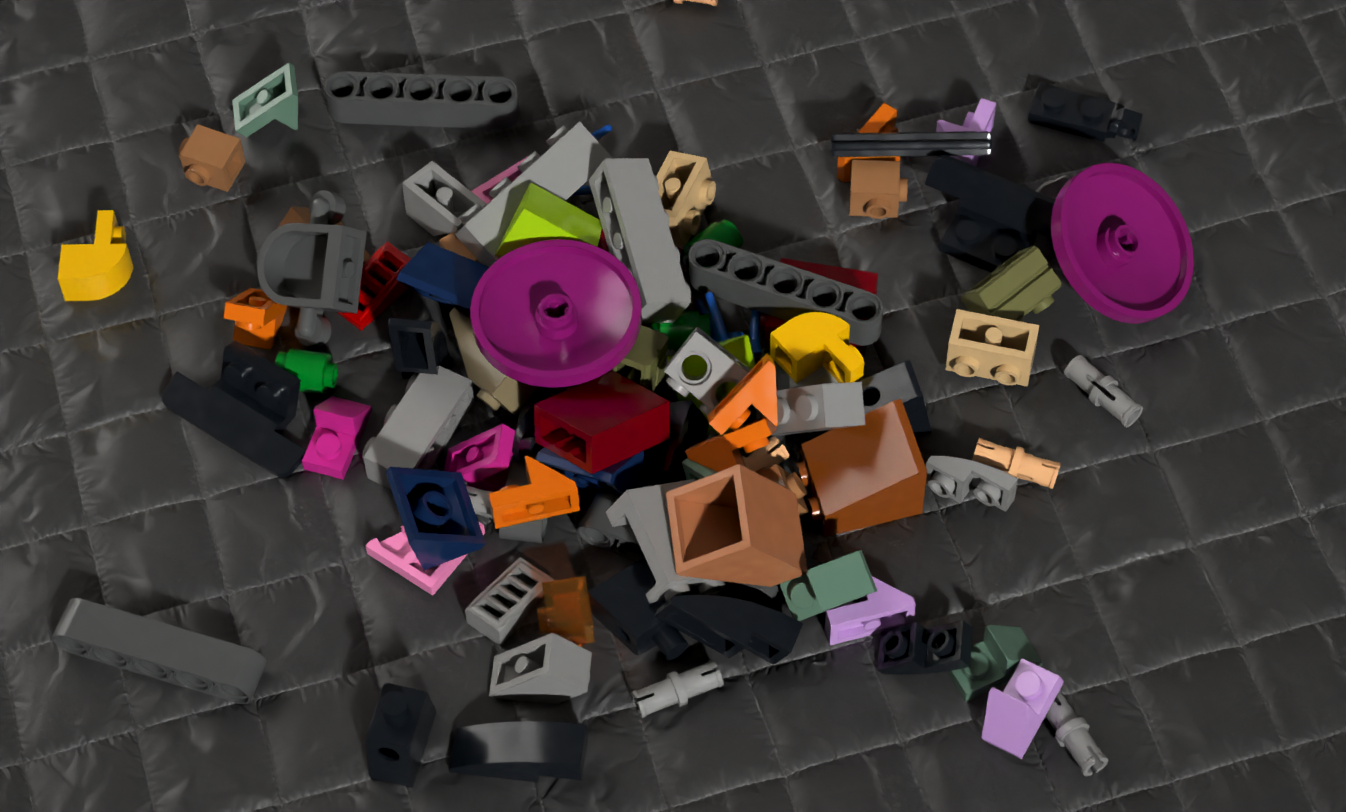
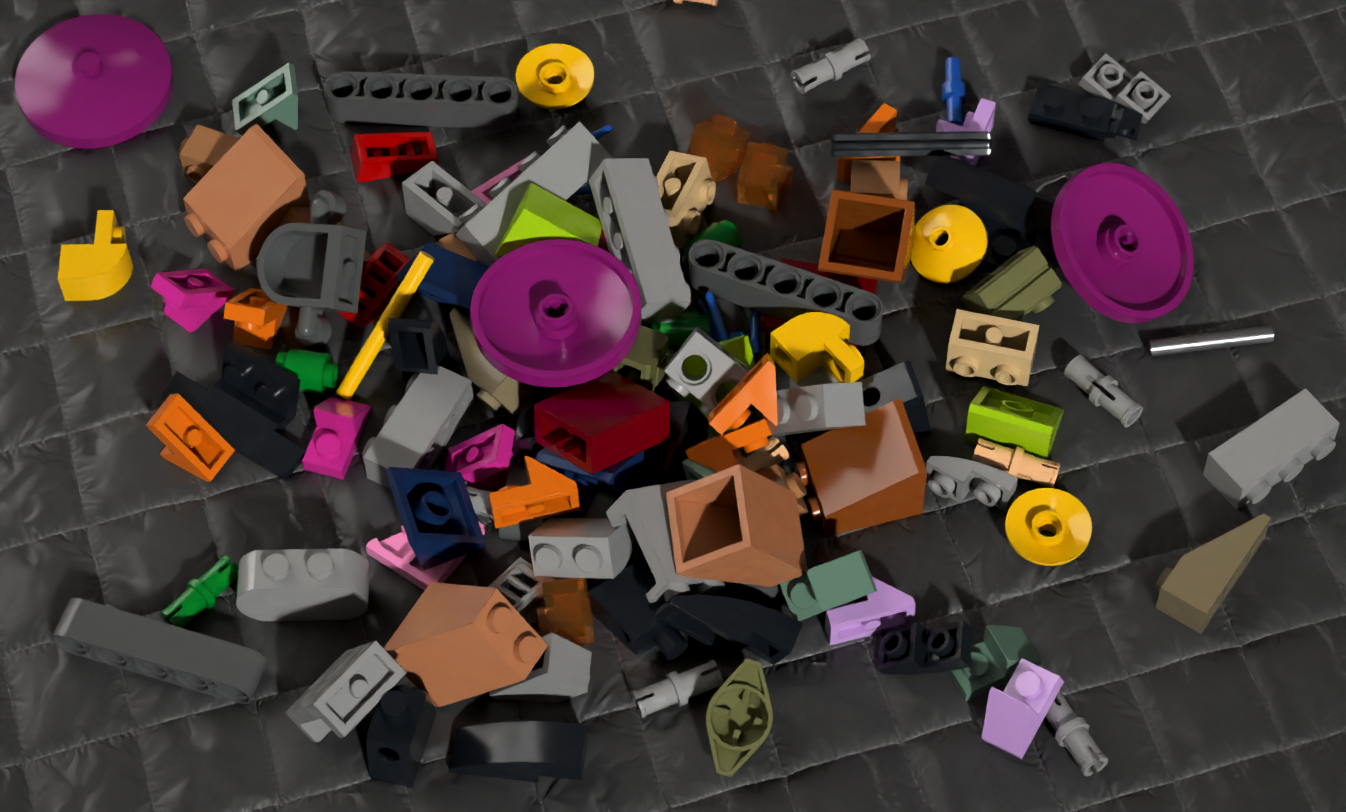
none -> magenta dish [15,14,174,149]
none -> orange slope [145,393,235,482]
none -> dark pink slope [150,269,235,332]
none -> green pin [160,555,239,628]
none -> nougat slope [183,124,310,273]
none -> light grey brick [236,548,370,621]
none -> light grey panel [285,640,406,743]
none -> yellow bar [336,251,435,400]
none -> red slope [350,131,439,182]
none -> nougat slope [384,582,548,707]
none -> yellow dish [516,43,594,109]
none -> light grey brick [528,517,634,579]
none -> clear orange brick [686,114,749,183]
none -> olive hat [706,658,773,777]
none -> clear orange brick [737,141,794,210]
none -> light grey pin [791,38,871,94]
none -> dark orange slope [818,189,915,284]
none -> yellow dish [910,205,988,284]
none -> blue bar [942,57,966,126]
none -> lime slope [964,386,1064,460]
none -> yellow dish [1005,488,1092,566]
none -> light grey slope [1078,53,1171,124]
none -> flat silver bar [1147,325,1274,357]
none -> dark tan slope [1154,513,1271,634]
none -> light grey brick [1203,388,1340,511]

